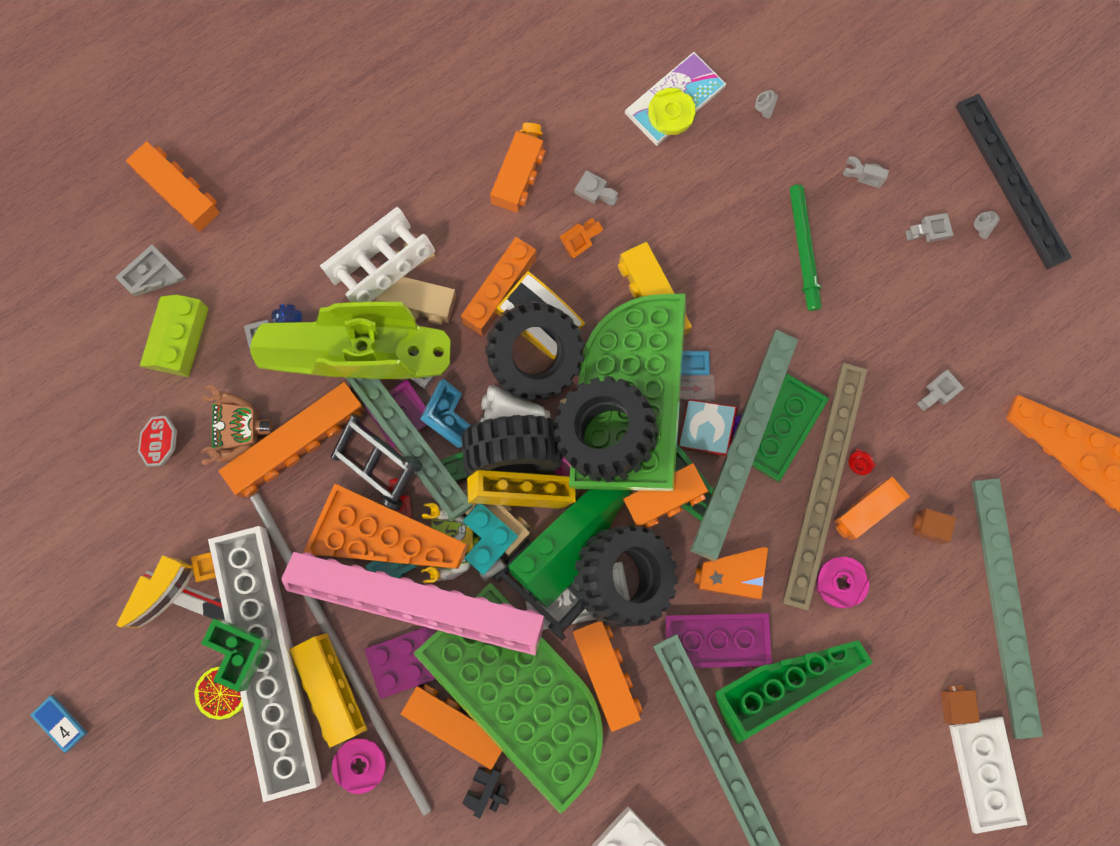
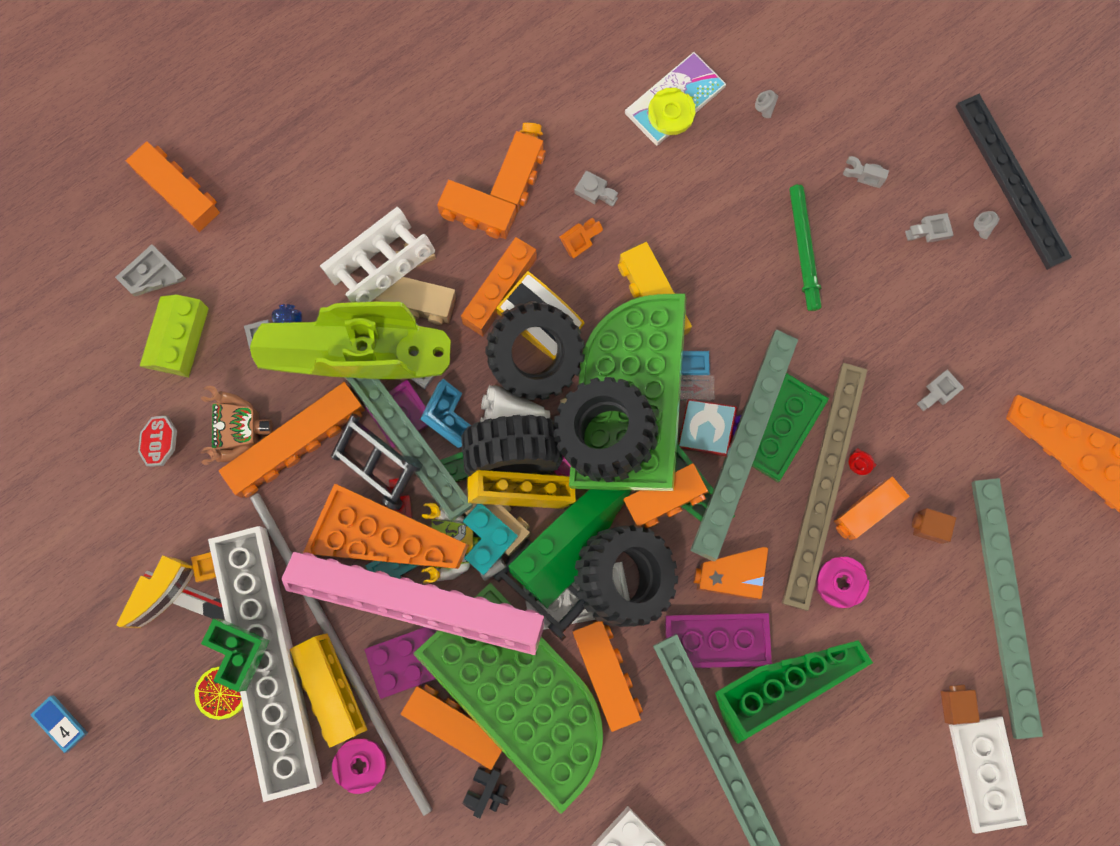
none -> orange brick [437,179,517,239]

